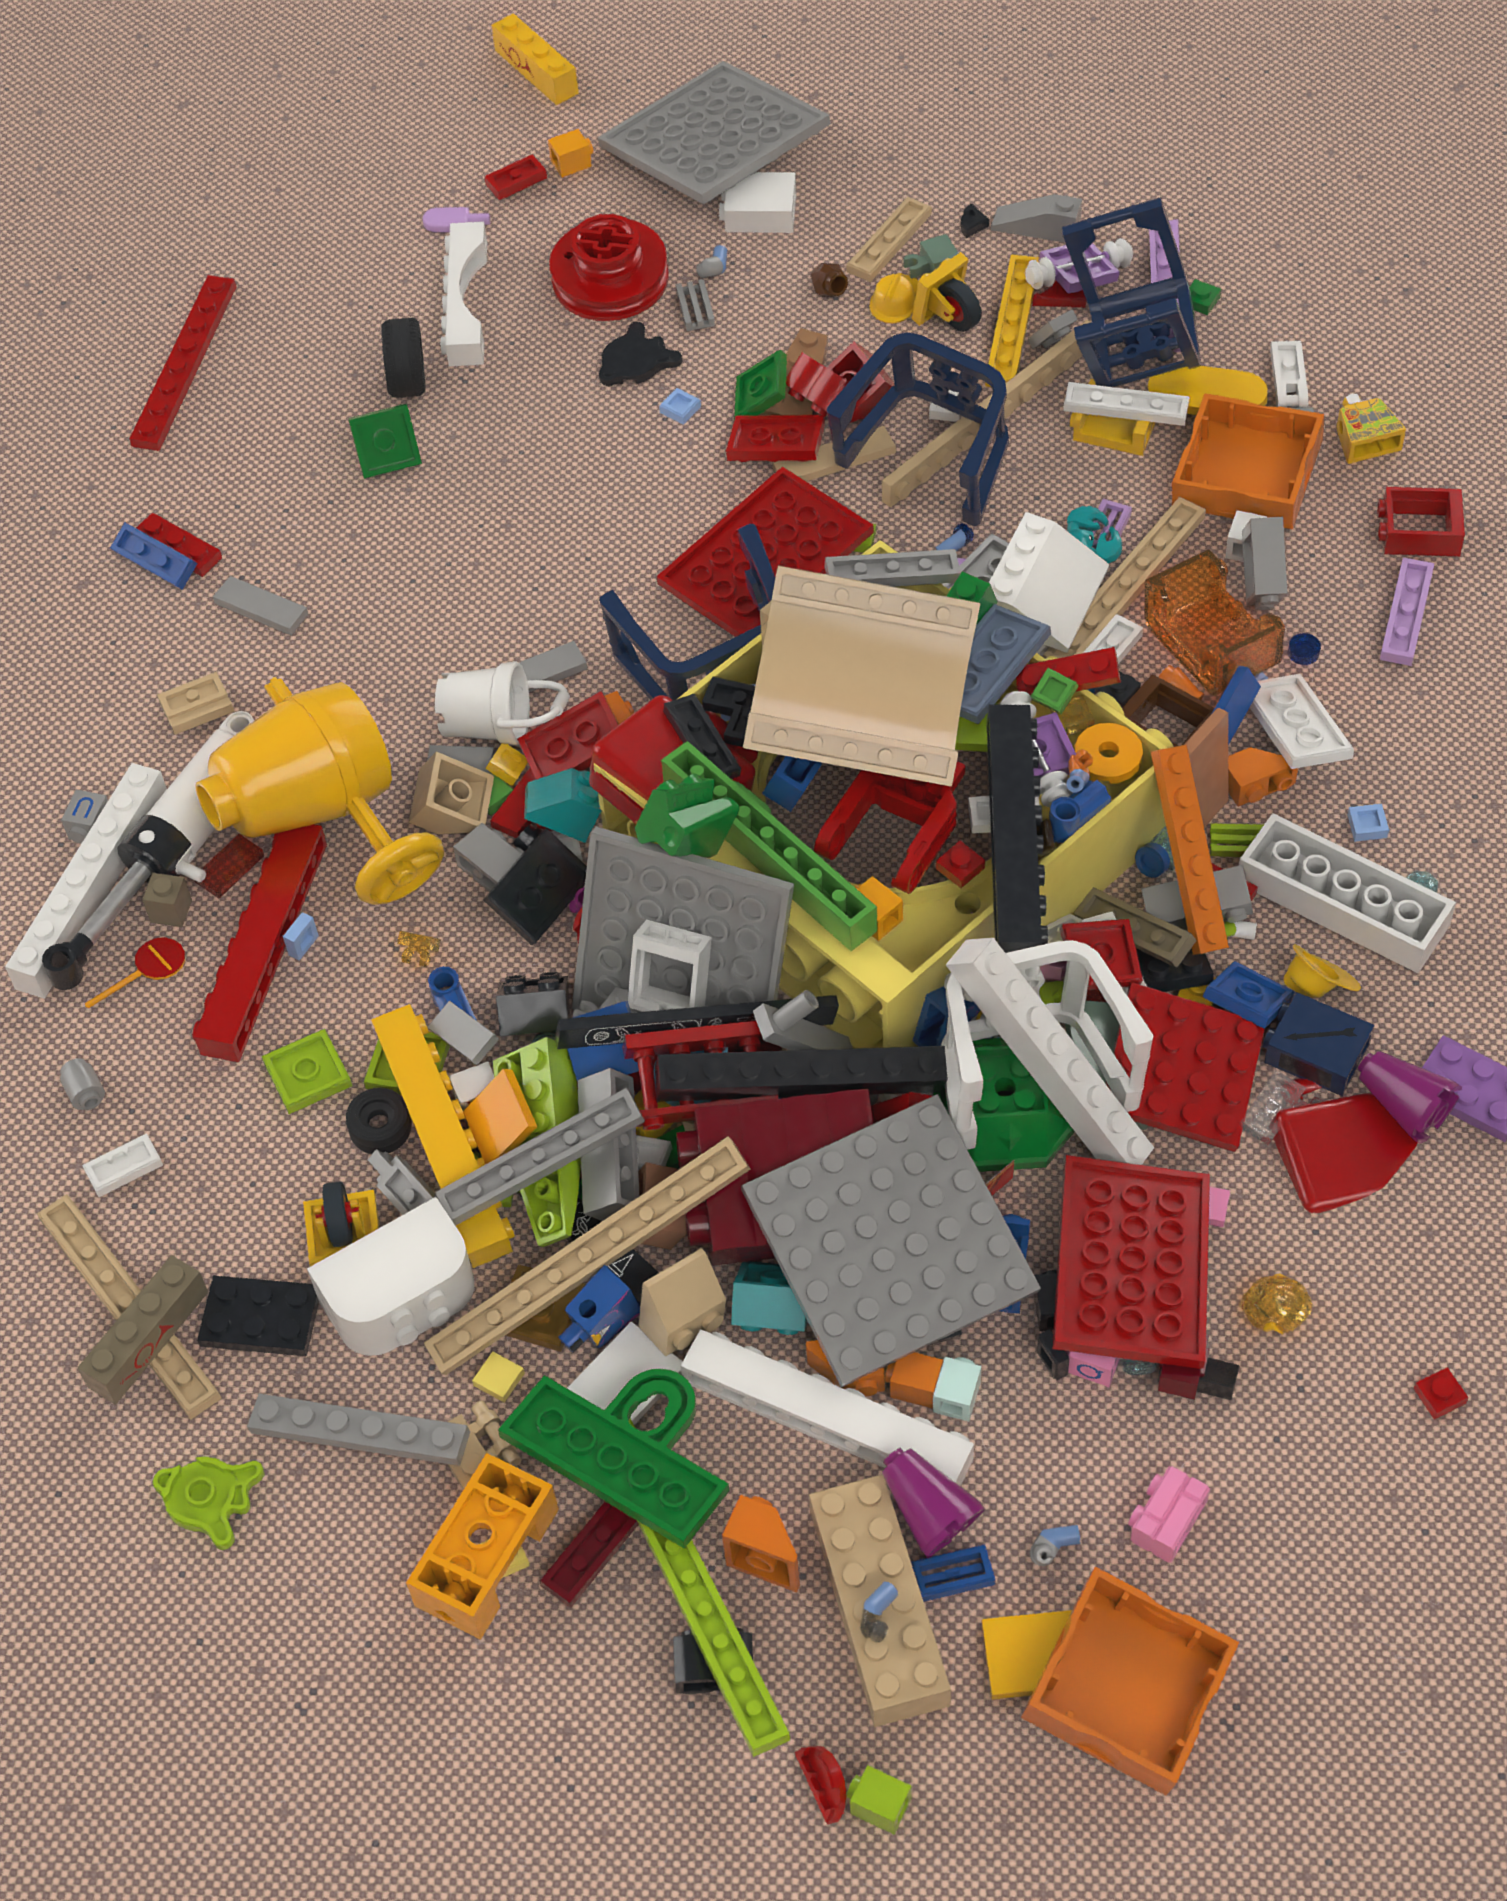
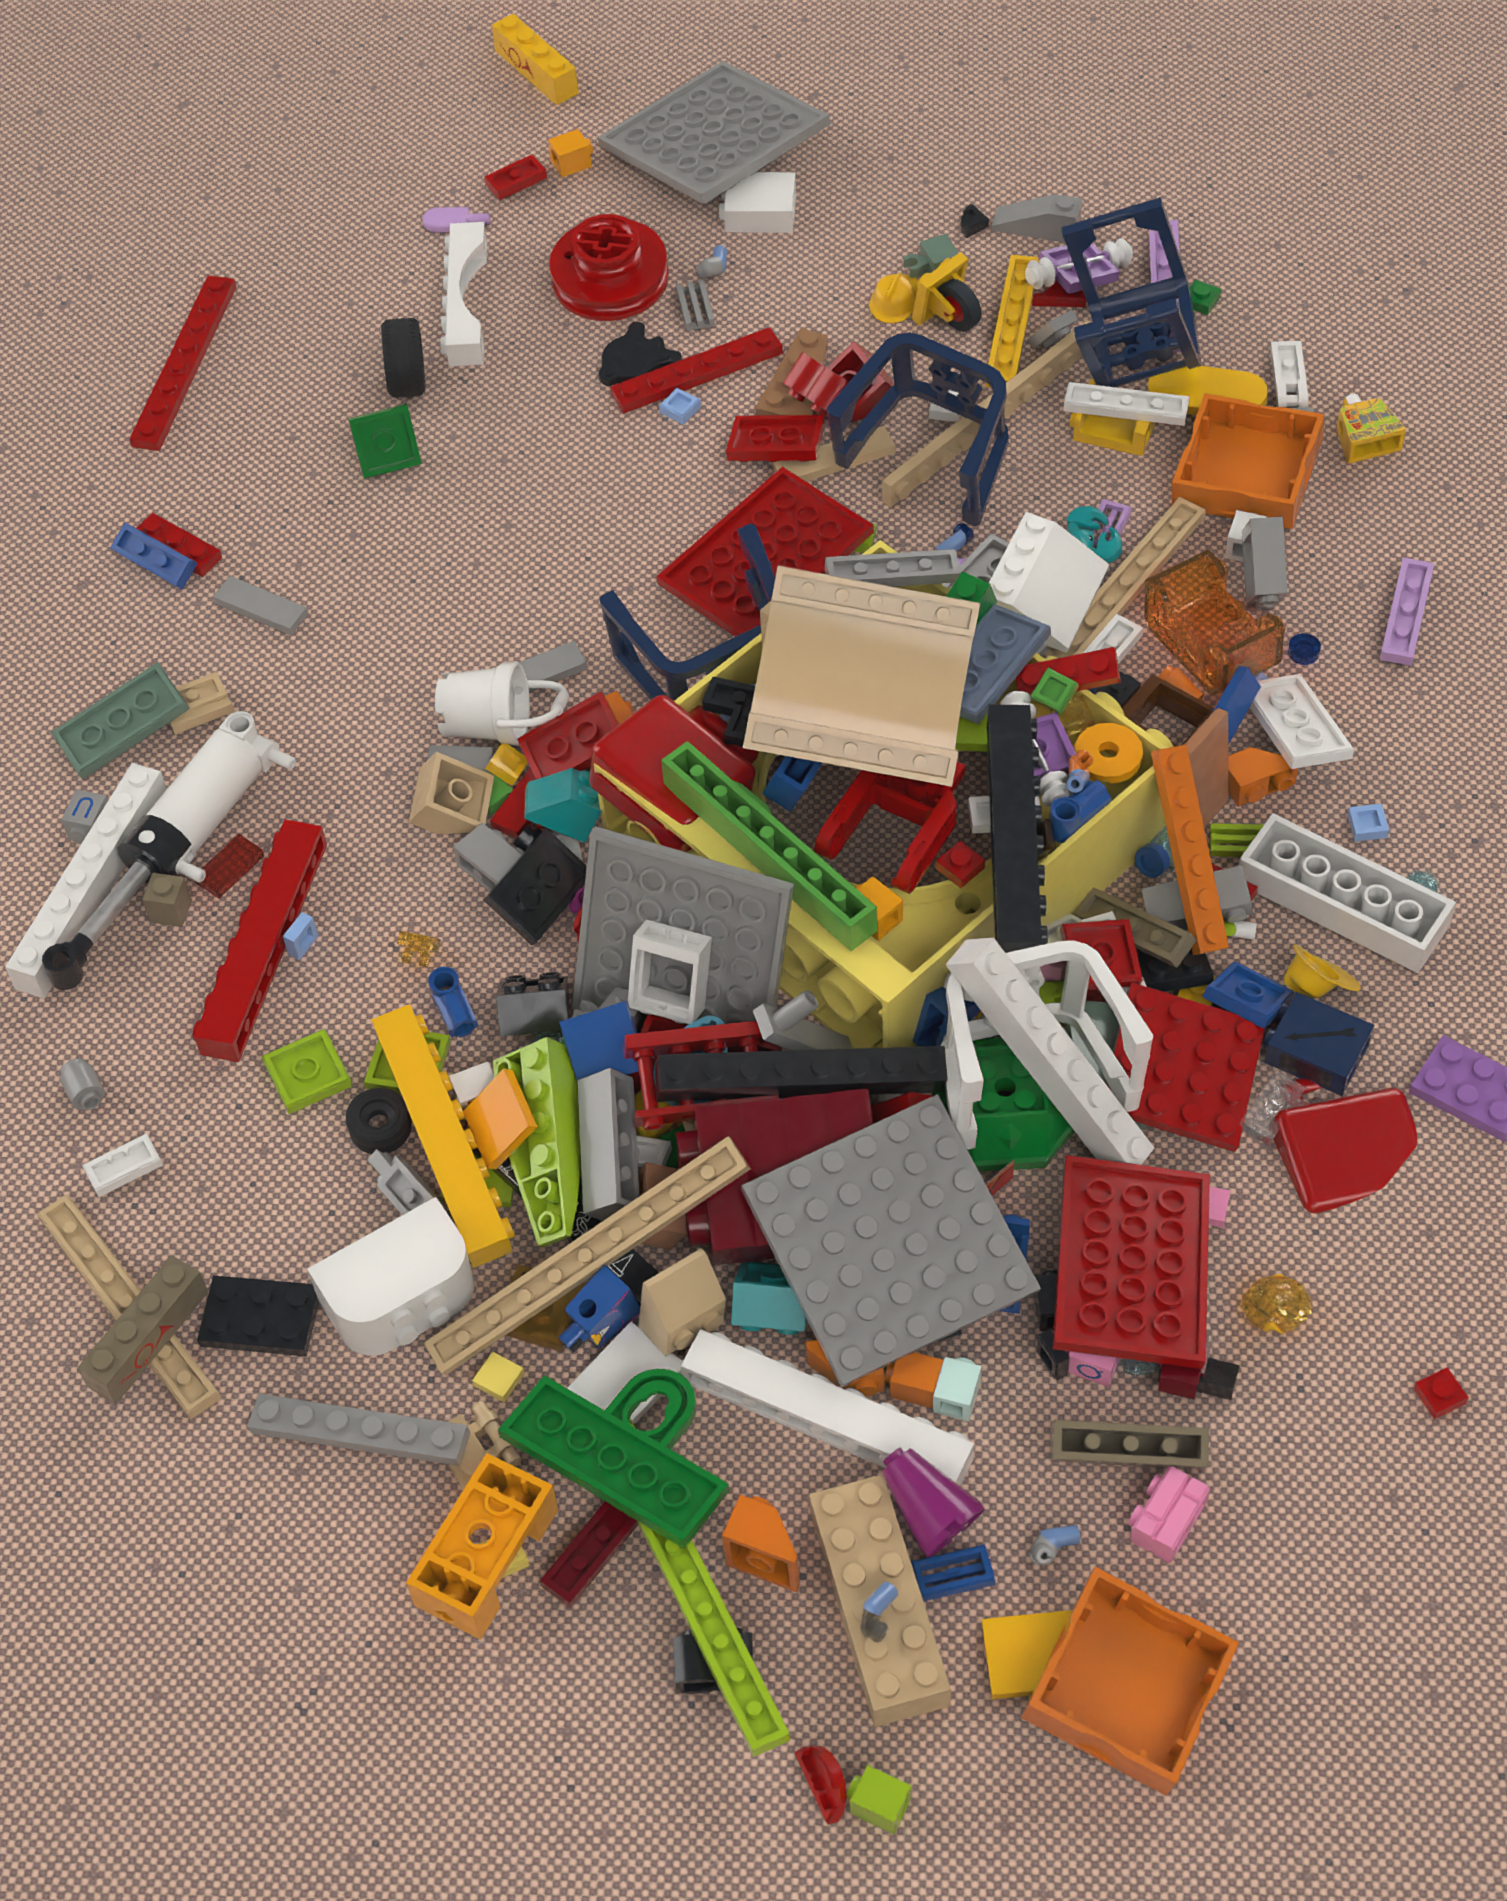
red piece [85,937,185,1008] -> none
lime tile [153,1456,265,1550] -> none
yellow piece [195,677,444,905] -> none
plate [303,1181,380,1267] -> none
light grey tile [428,1001,499,1066] -> none
light grey plate [435,1087,645,1226] -> none
black tile [555,995,839,1049] -> none
green piece [635,774,739,858] -> none
black tile [663,694,741,779] -> none
green tile [734,349,787,420] -> none
reddish brown rock [810,263,848,297] -> none
tan tile [846,197,932,282] -> none
magenta cone [1358,1051,1462,1144] -> none
red window [1377,487,1465,557] -> none
none -> sand green tile [51,662,190,780]
none -> red plate [610,327,783,414]
none -> dark tan brick [1051,1420,1209,1470]

